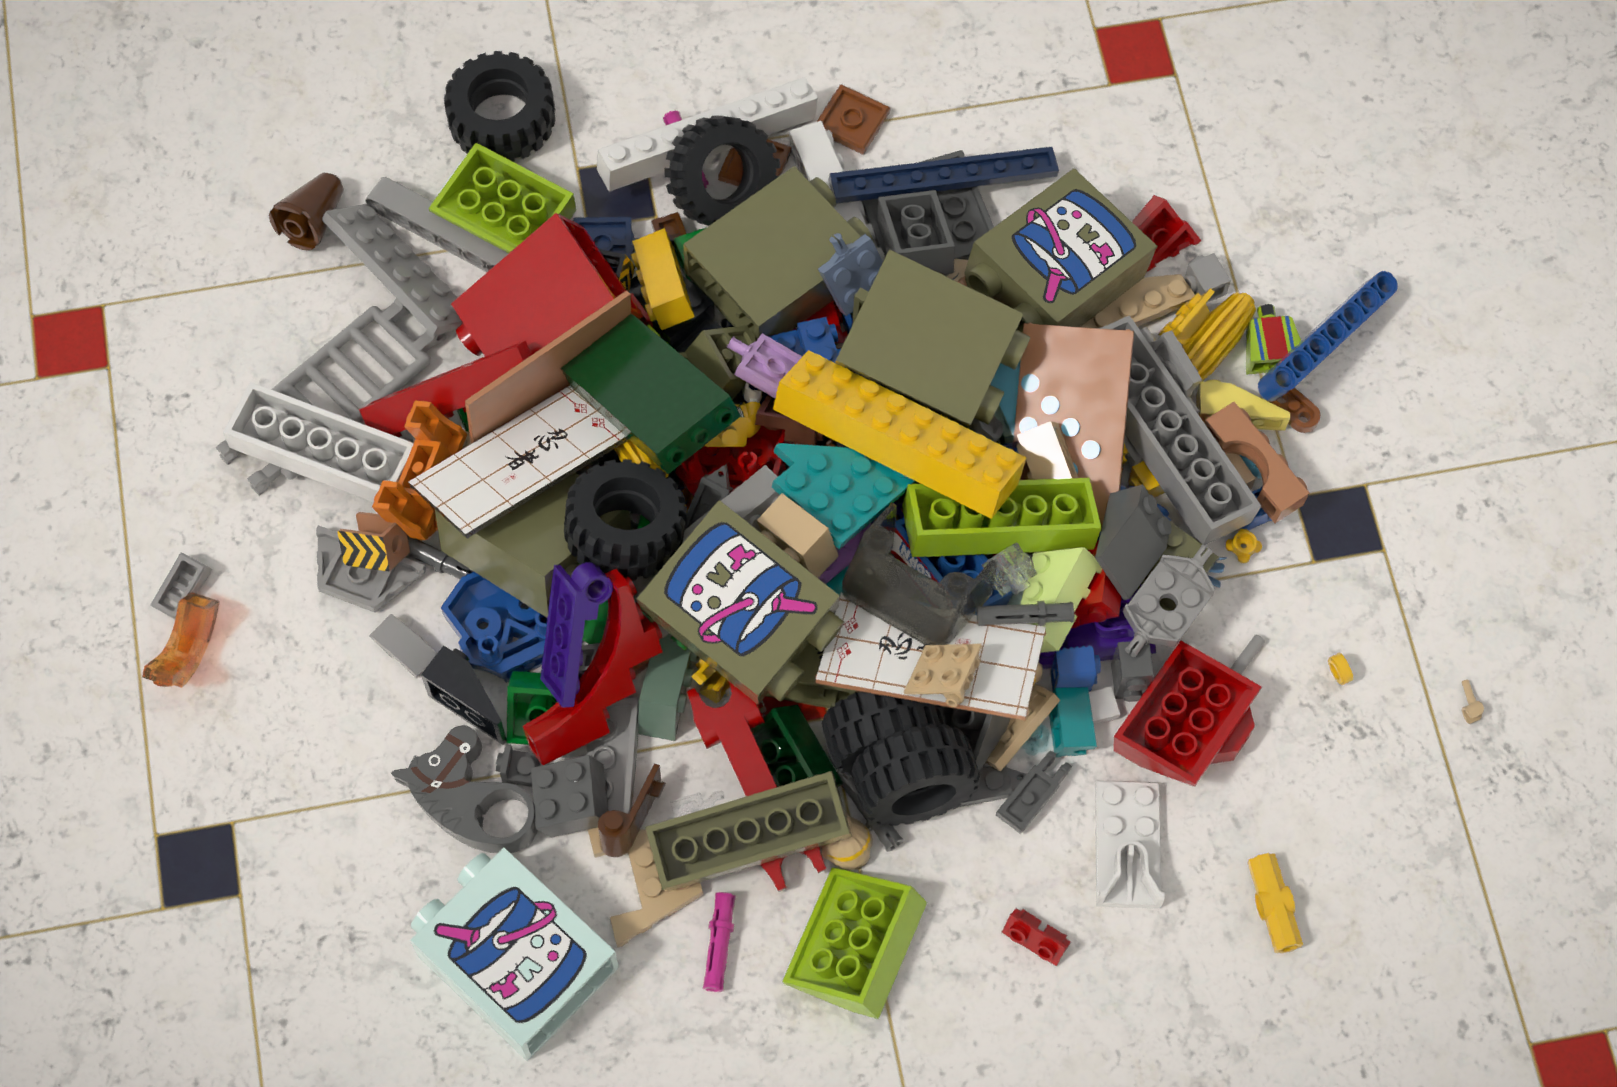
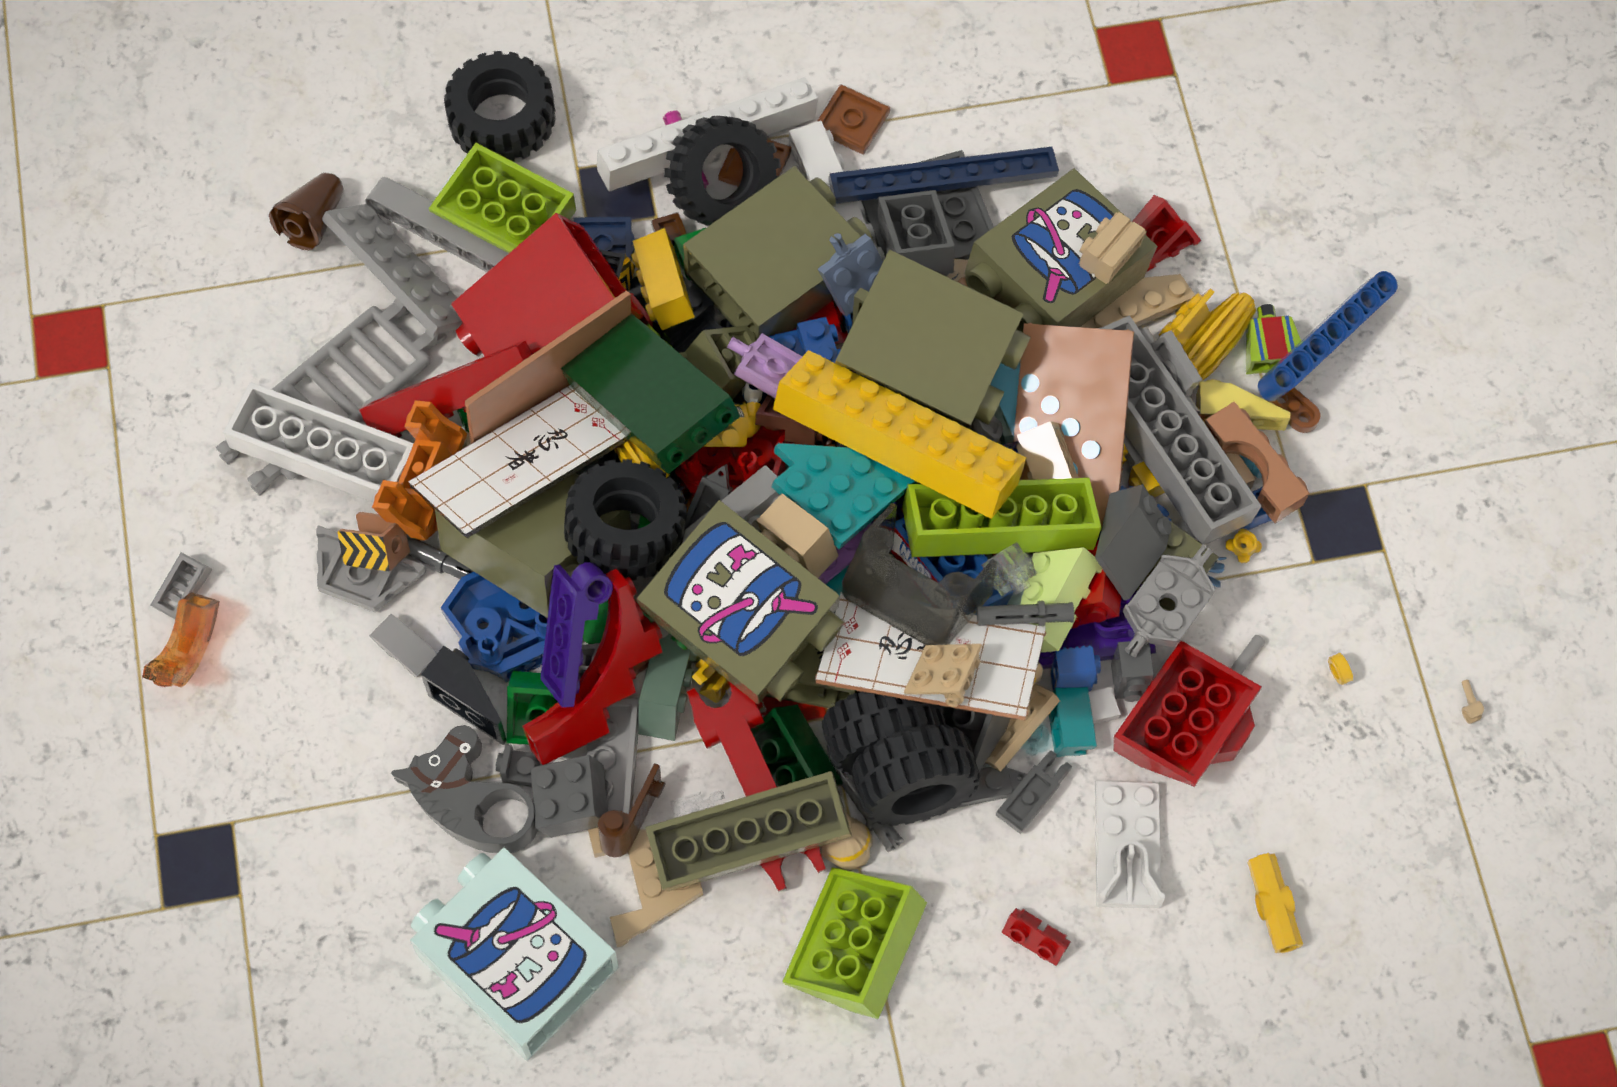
dark pink pin [703,892,736,992] -> none
light grey brick [1184,253,1231,303] -> none
none -> tan brick [1079,212,1146,284]

